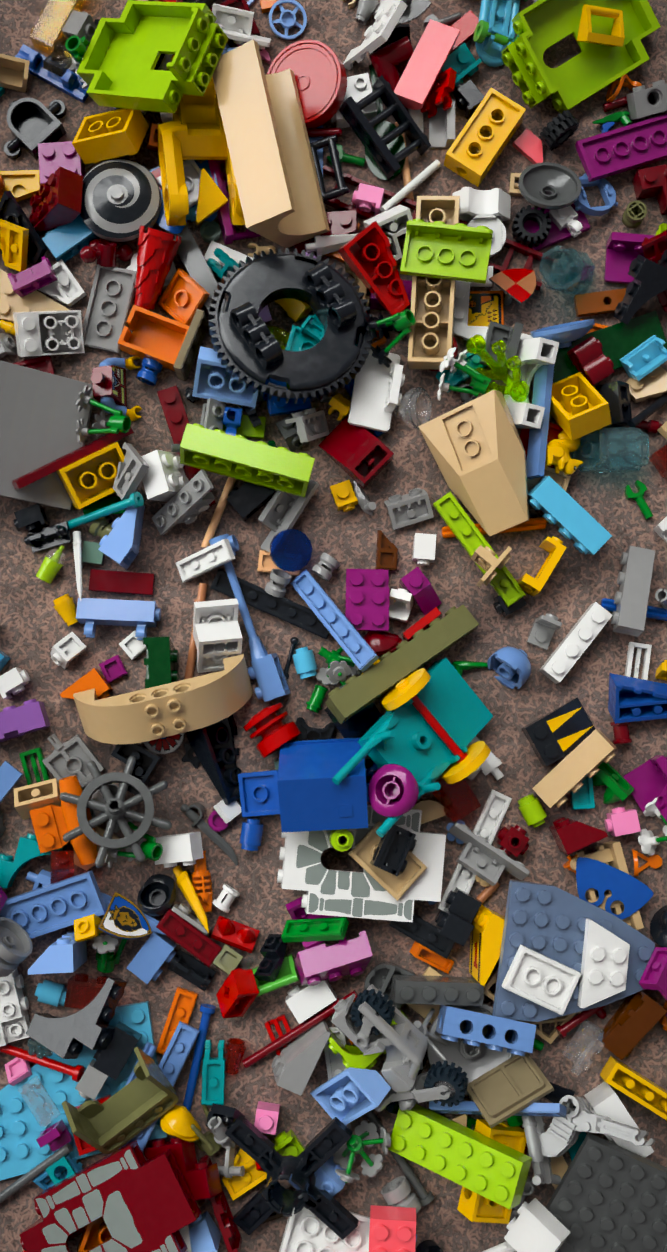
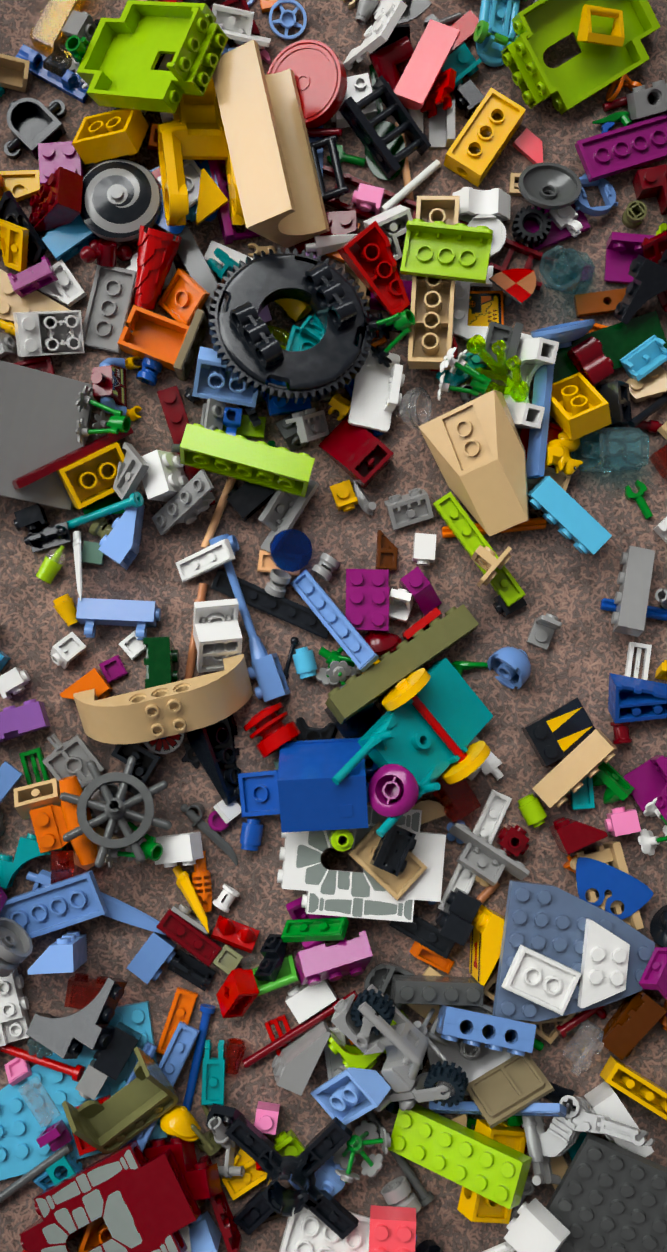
medium azure brick [35,979,69,1007] -> none
yellow bracket [74,914,104,942] -> none
dark red tile [89,569,155,596] -> none
plant [92,915,127,973] -> none
shield [98,892,152,939] -> none
black hat [137,874,176,916] -> none
sand green tile [200,221,221,243] -> none
green pin [306,684,328,713] -> none
yellow panel [517,536,567,597] -> none
black tyre [539,110,579,151] -> none
white brick [539,602,613,684] -> none
orange piece [632,849,663,877] -> none

